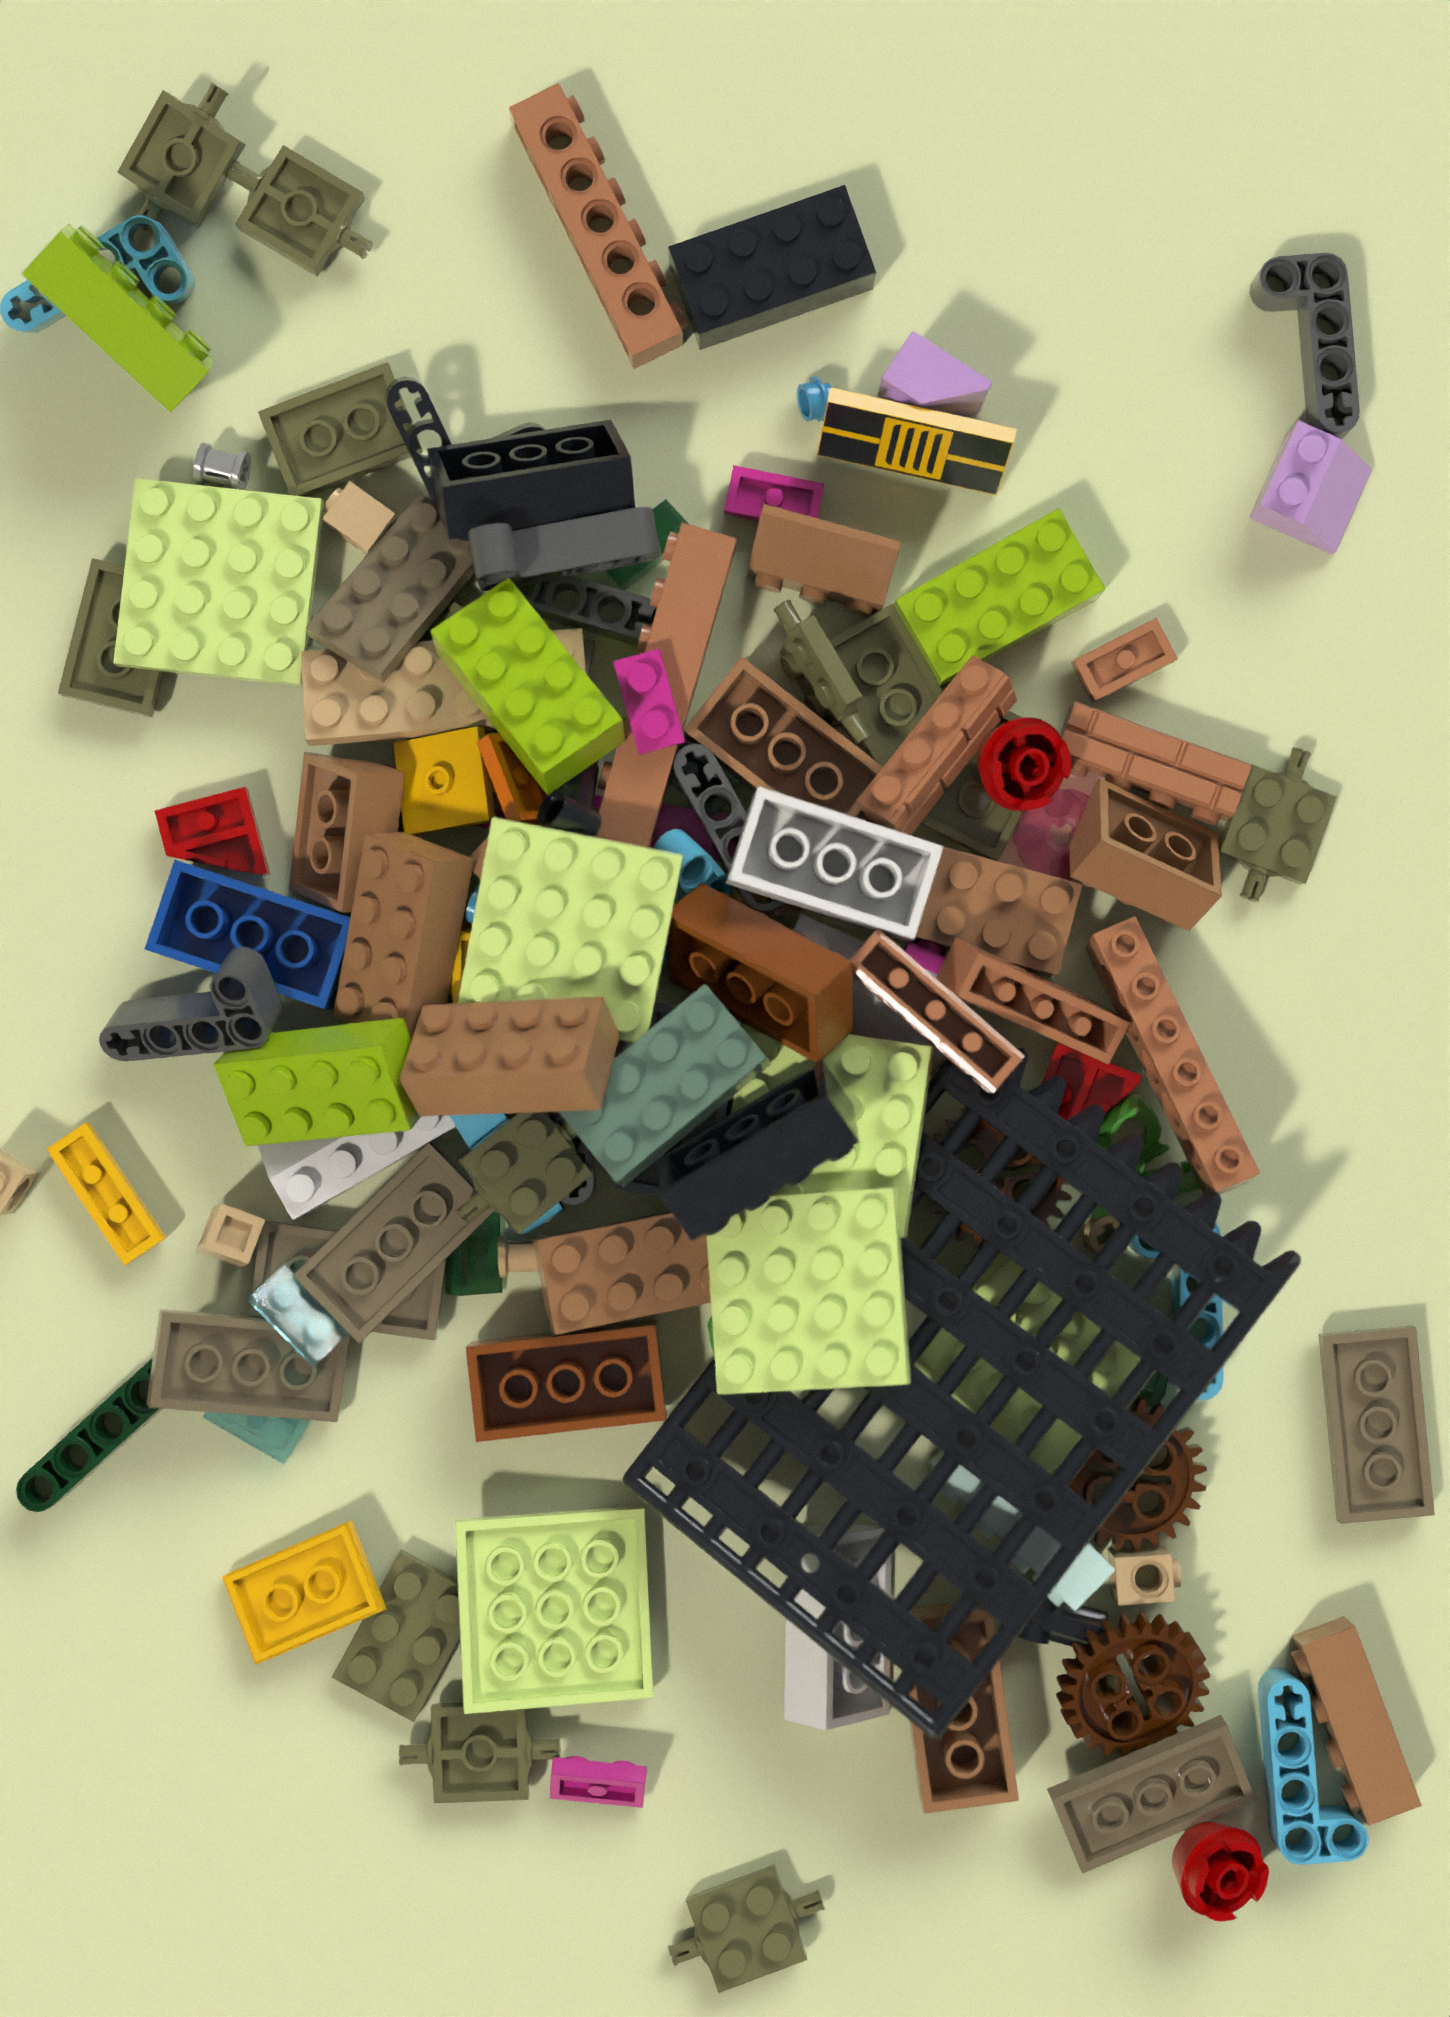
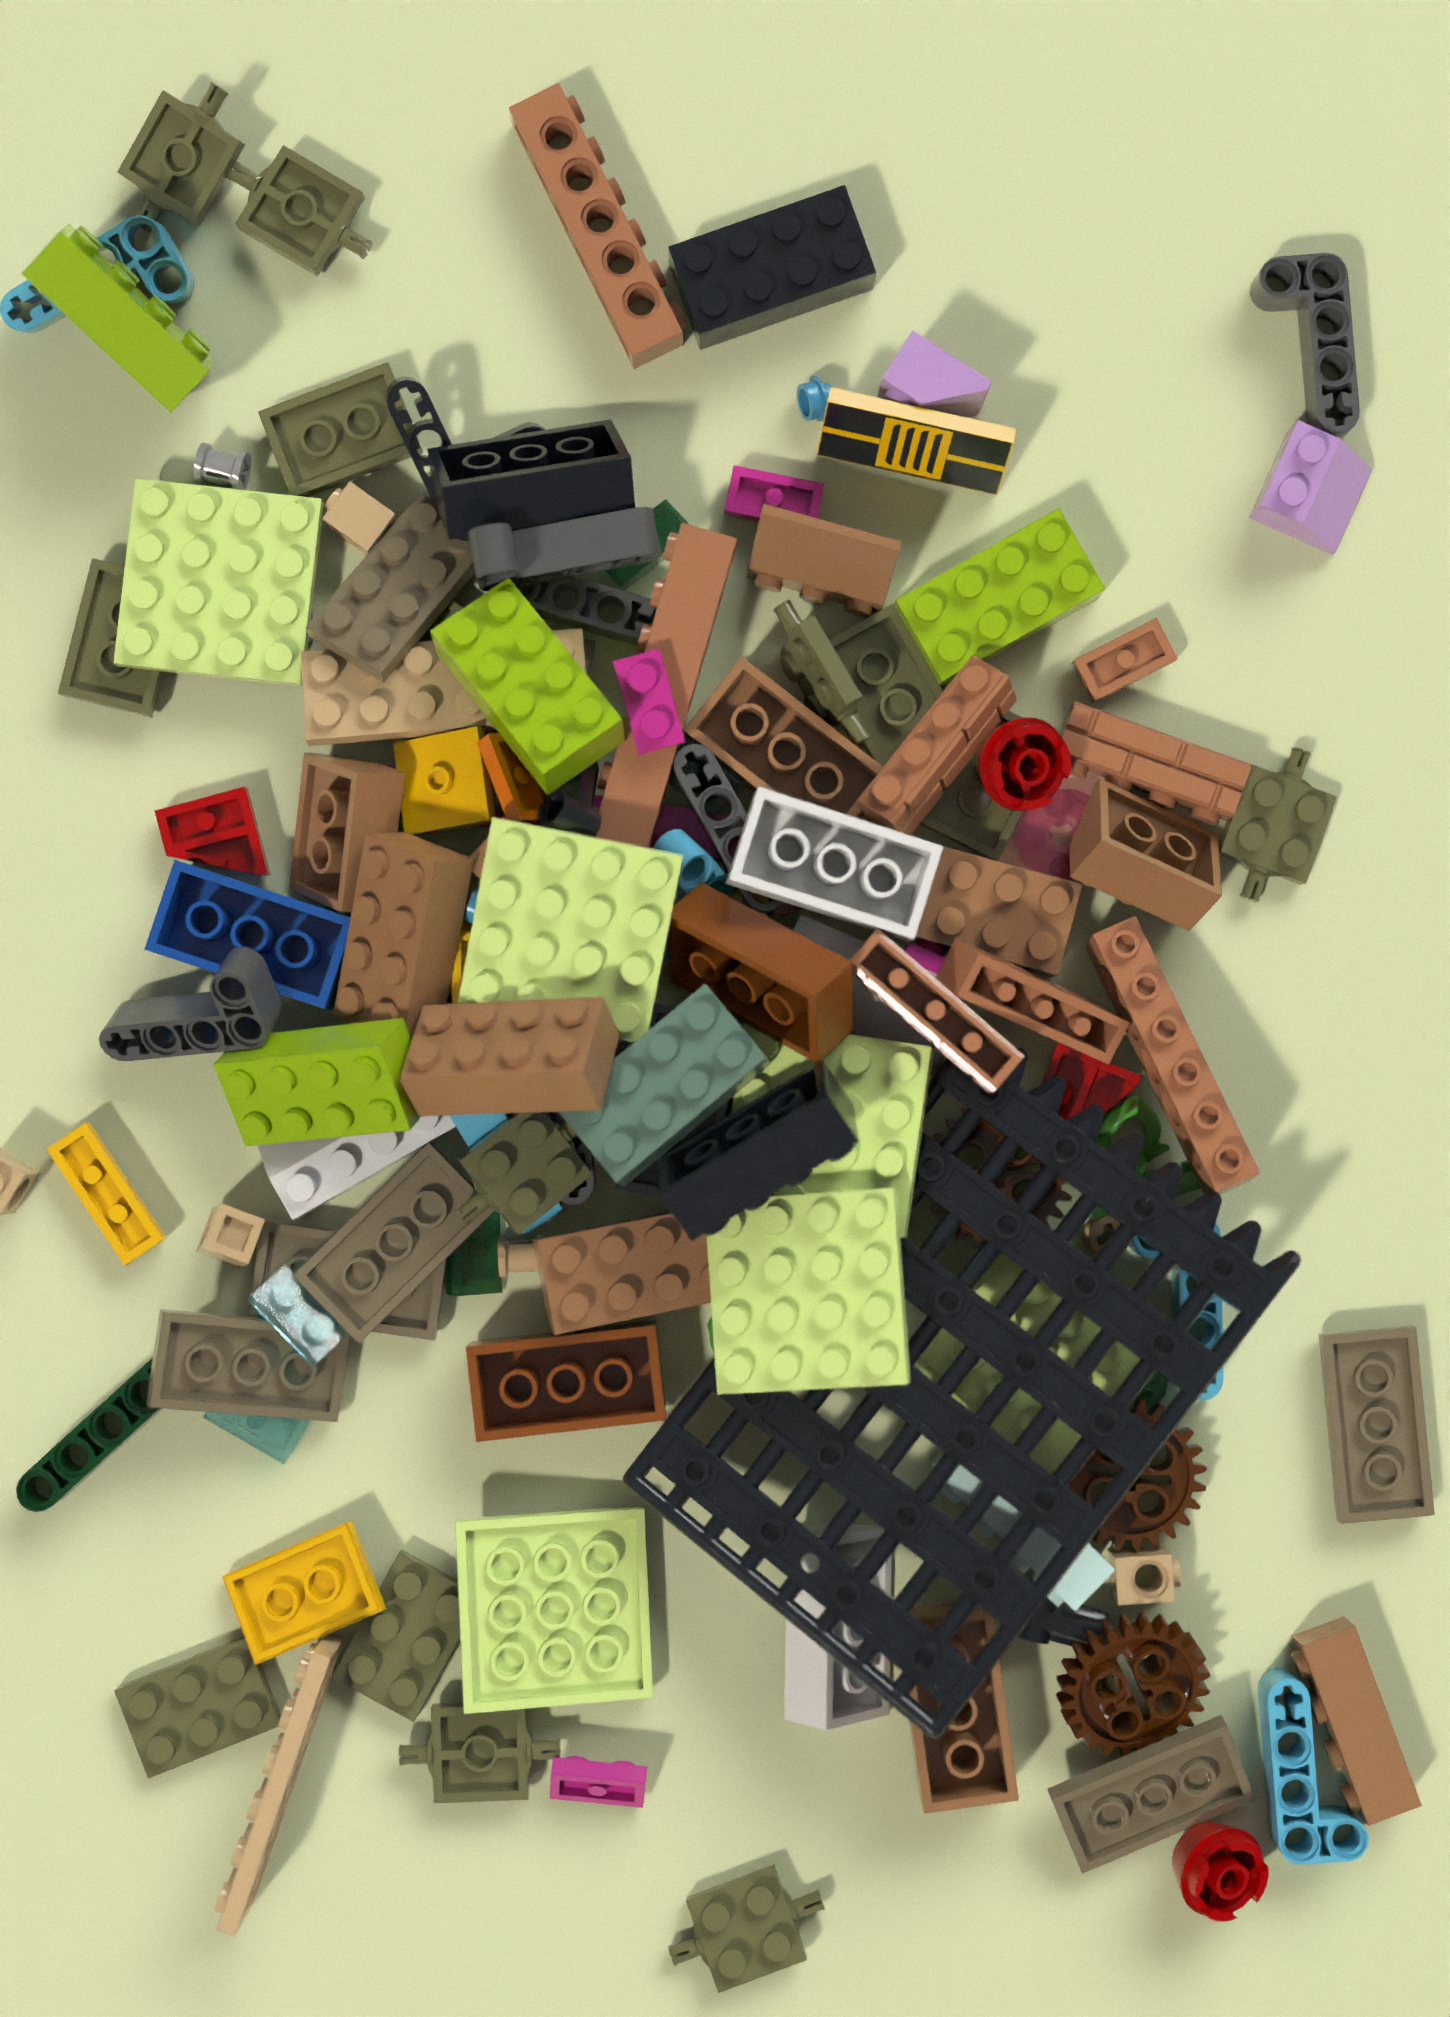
none -> olive plate [114,1636,281,1779]
none -> tan plate [214,1633,345,1937]

